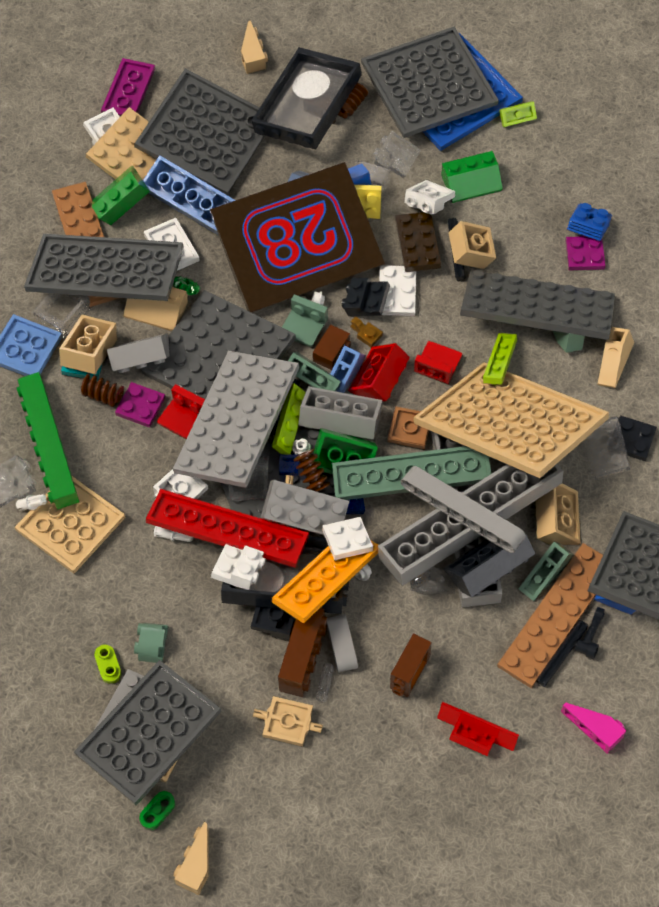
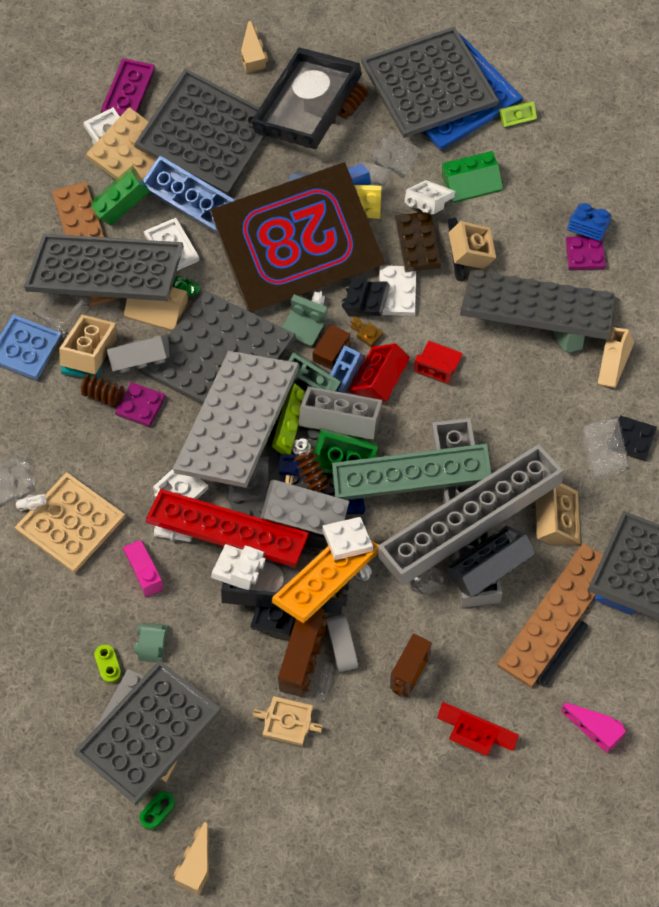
green brick [16,372,80,510] -> none
red bracket [157,384,205,439] -> none
medium nougat plate [387,406,429,450] -> none
light grey beam [400,466,526,553] -> none
tan plate [414,362,609,478] -> none
lime plate [483,333,517,385] -> none
sand green slope [519,542,574,601] -> none
black brick [575,607,605,660] -> none
none -> dark pink slope [123,540,164,597]

